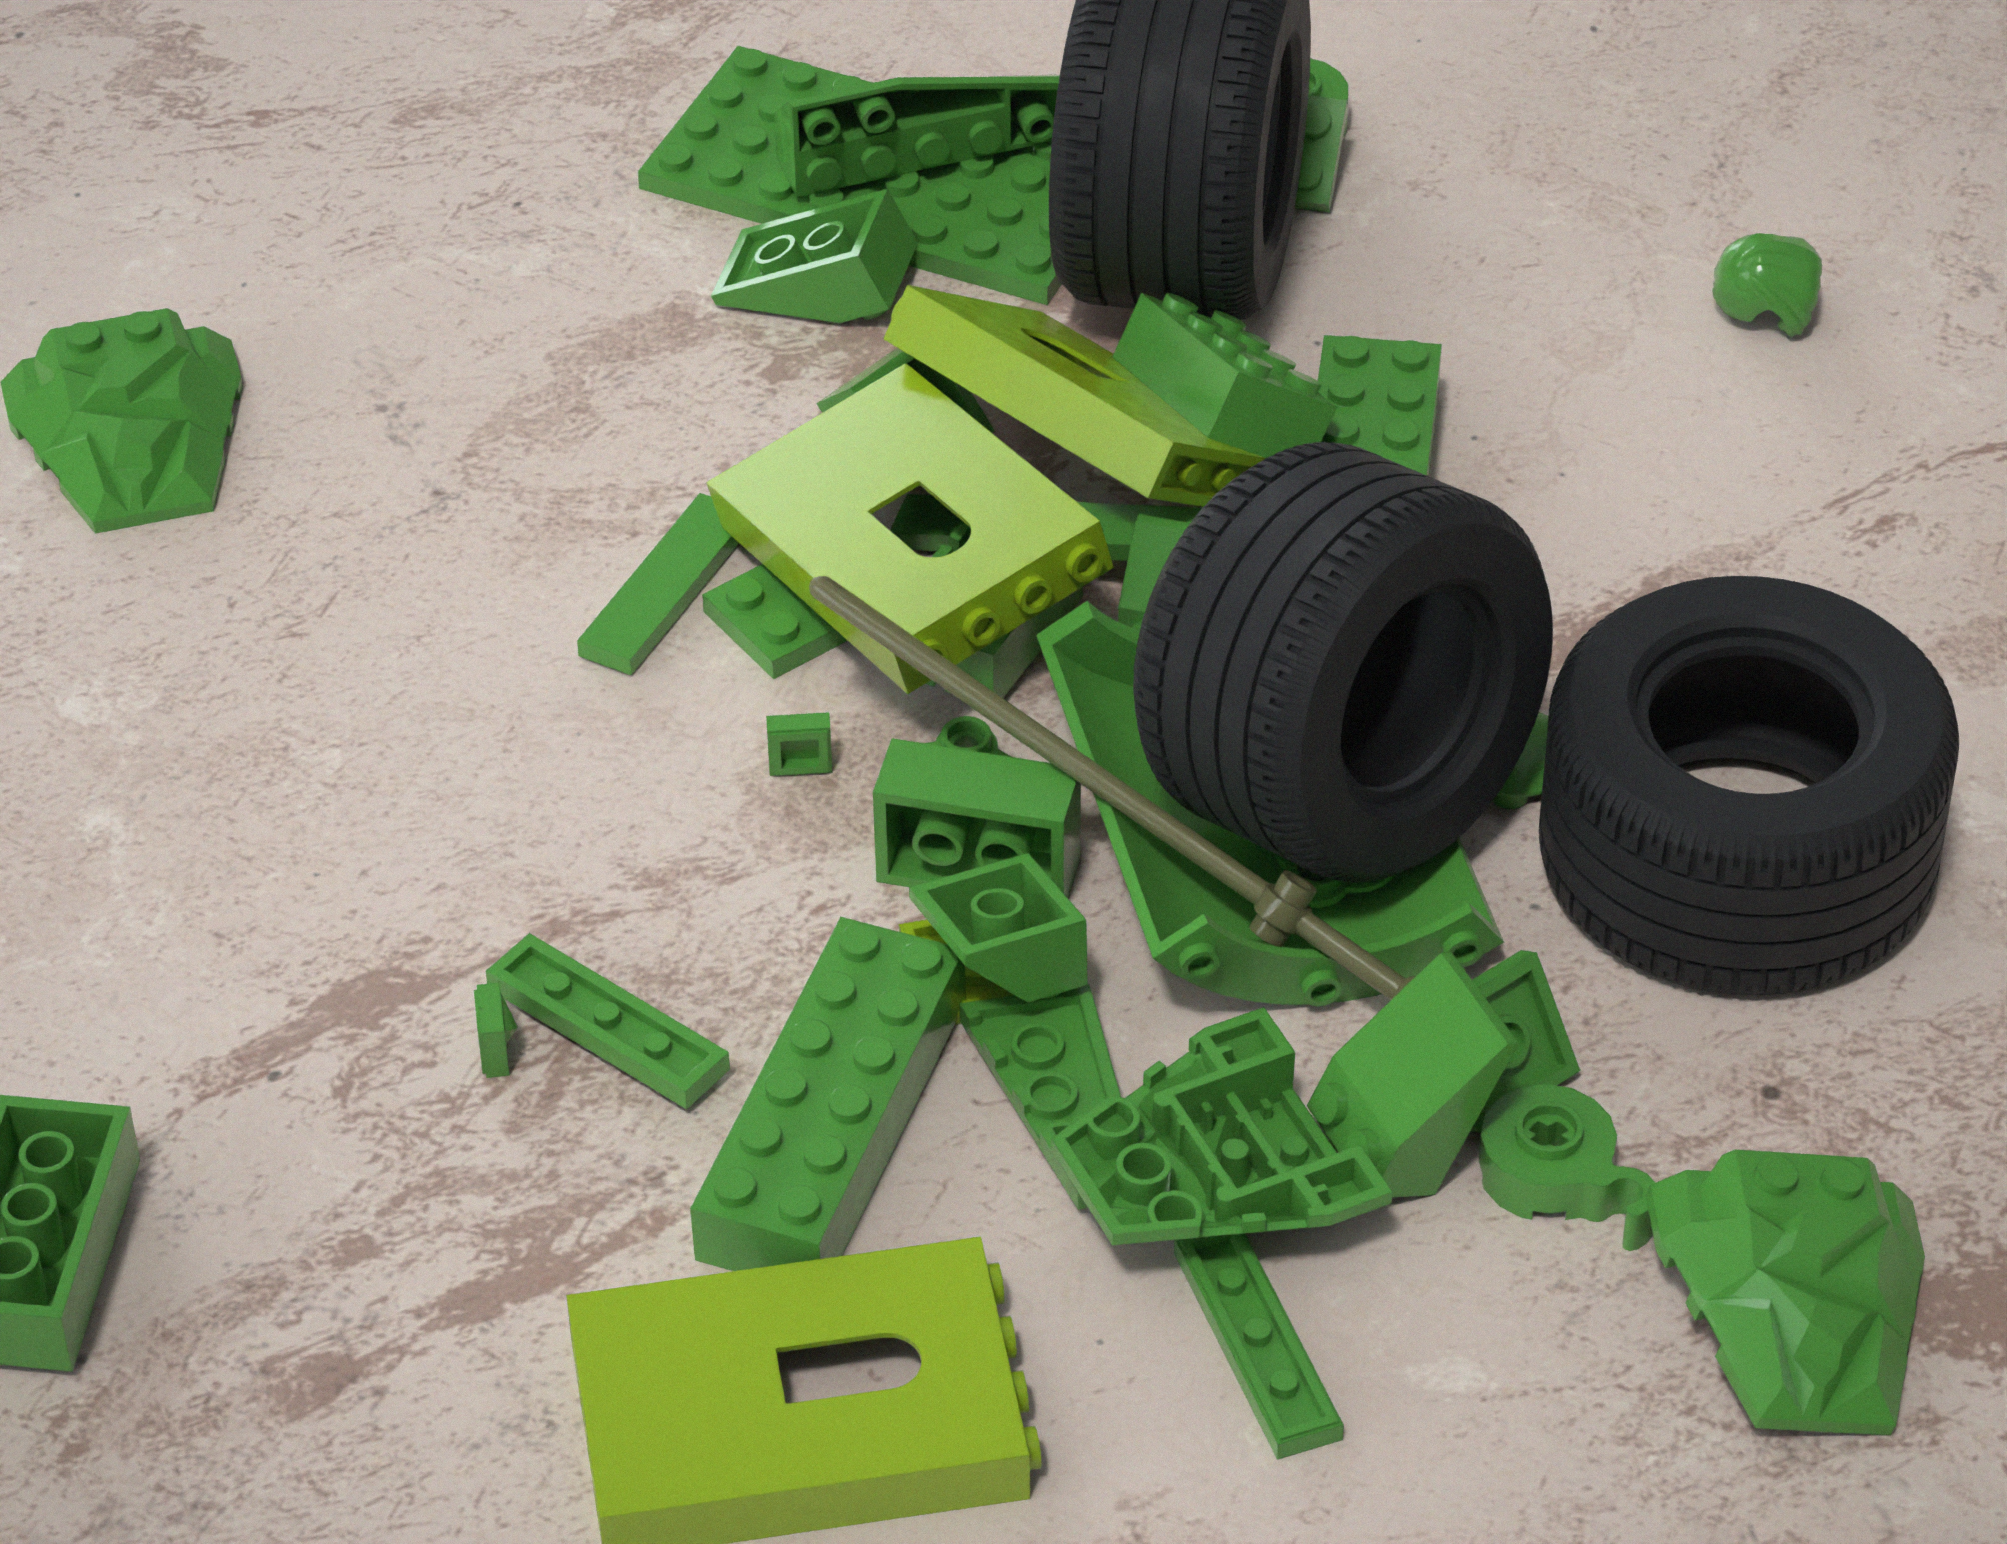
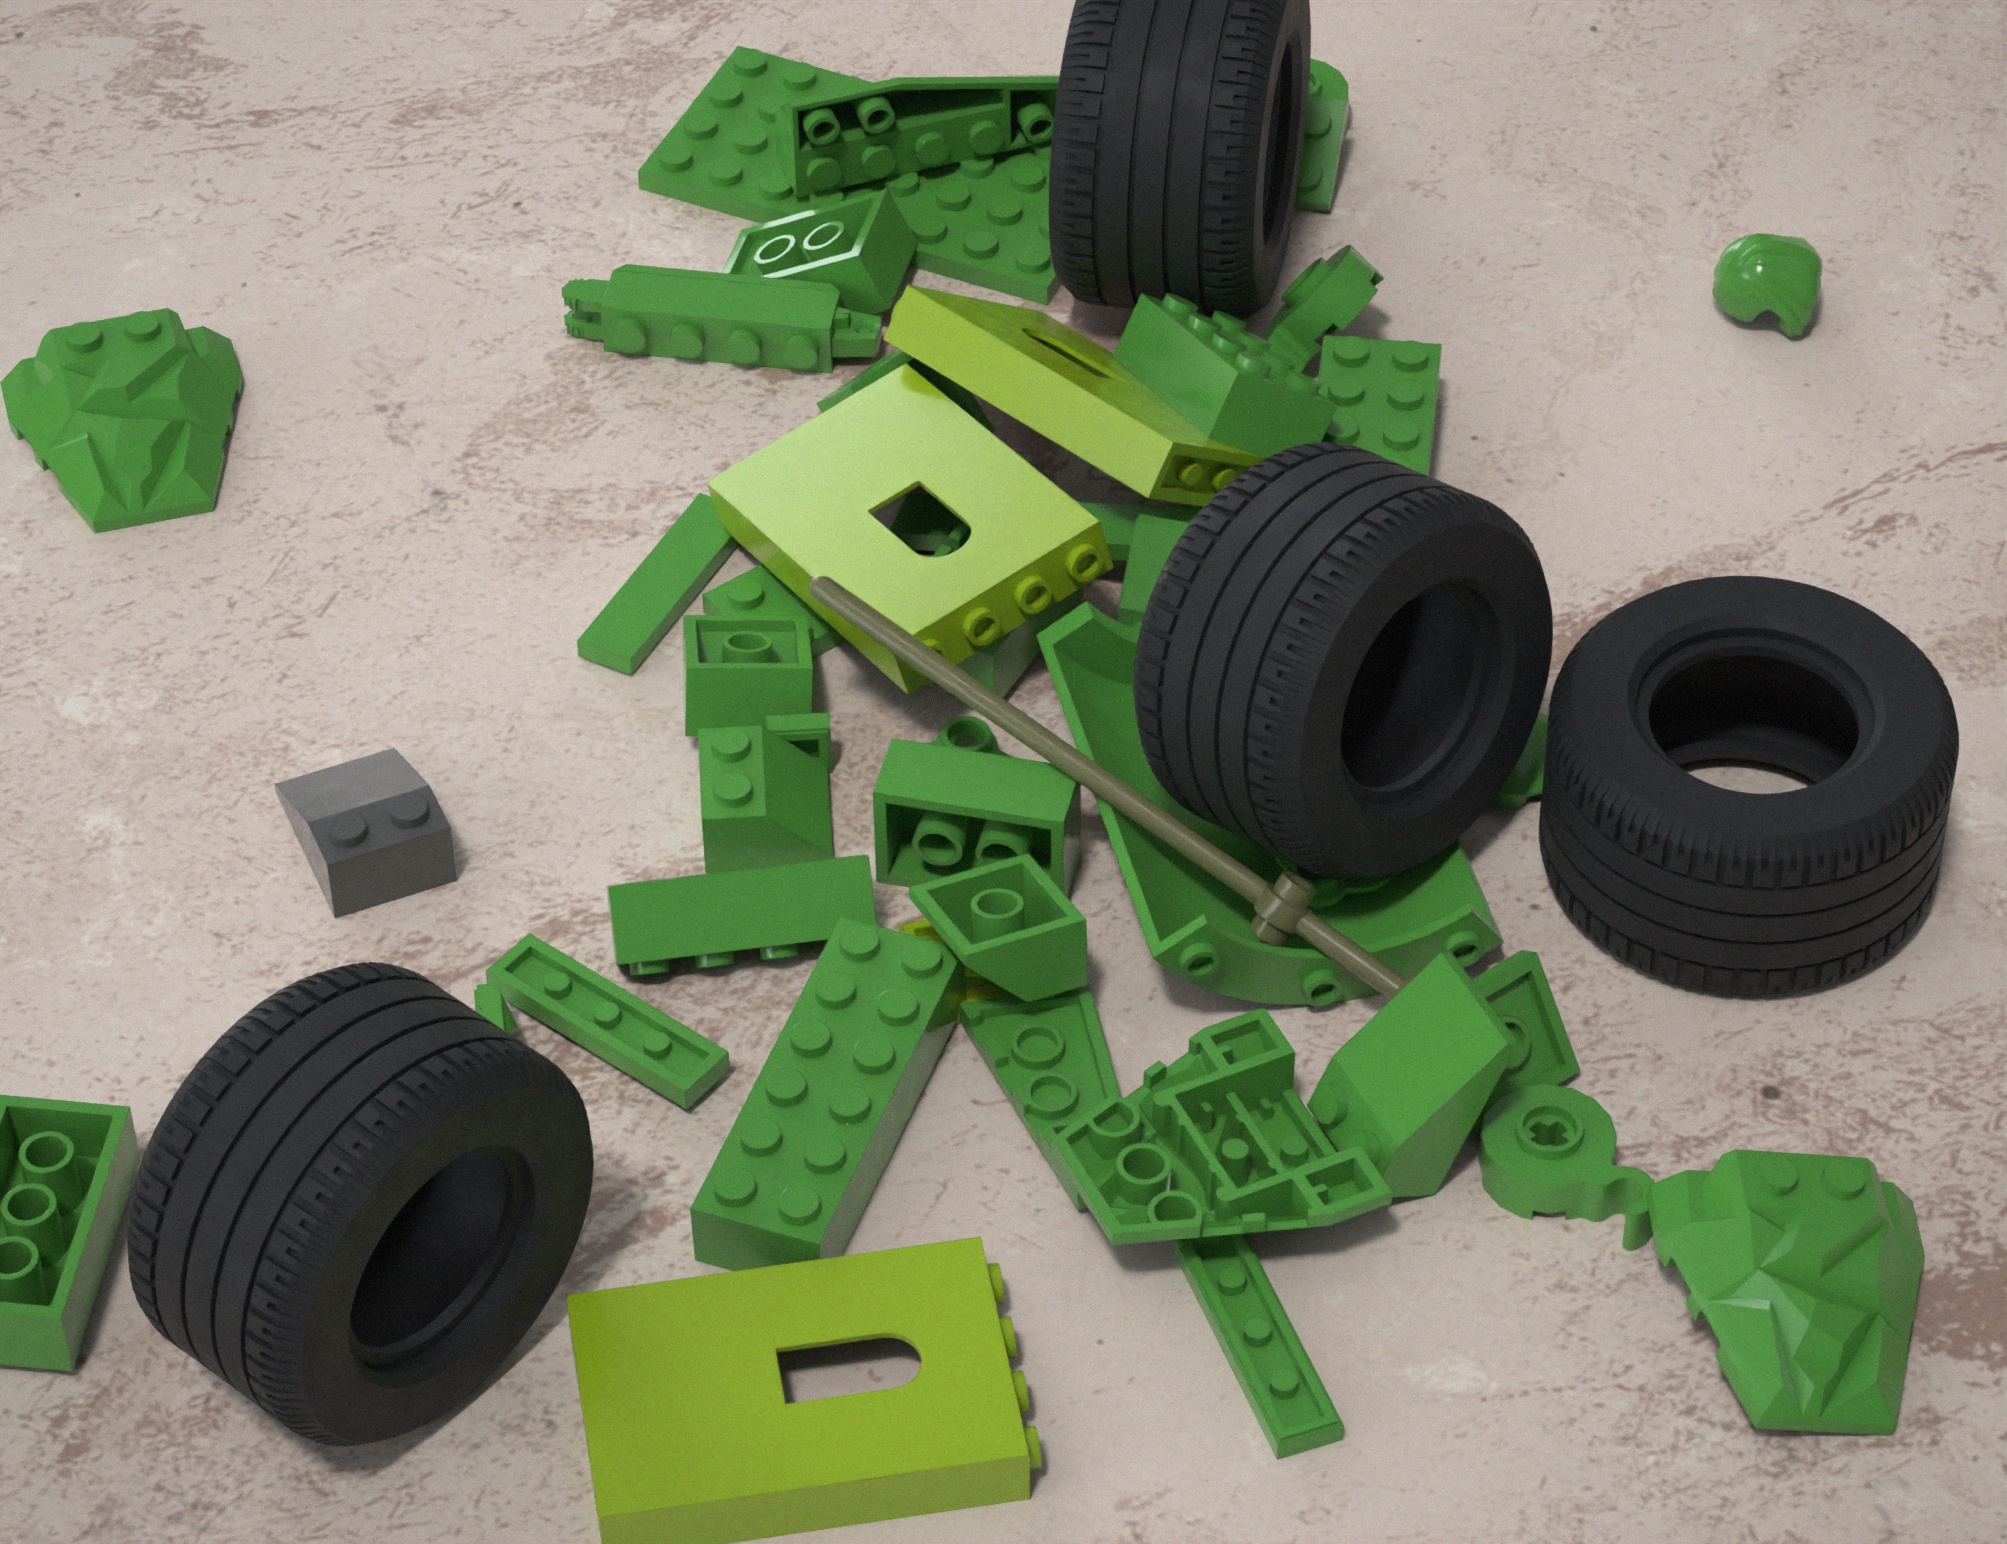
none -> black tyre [127,962,594,1447]
none -> dark grey slope [275,748,457,918]
none -> bright green hinge [562,264,882,374]
none -> bright green brick [606,854,877,975]
none -> bright green slope [683,615,813,736]
none -> bright green slope [698,725,833,873]
none -> bright green piece [1263,245,1384,372]

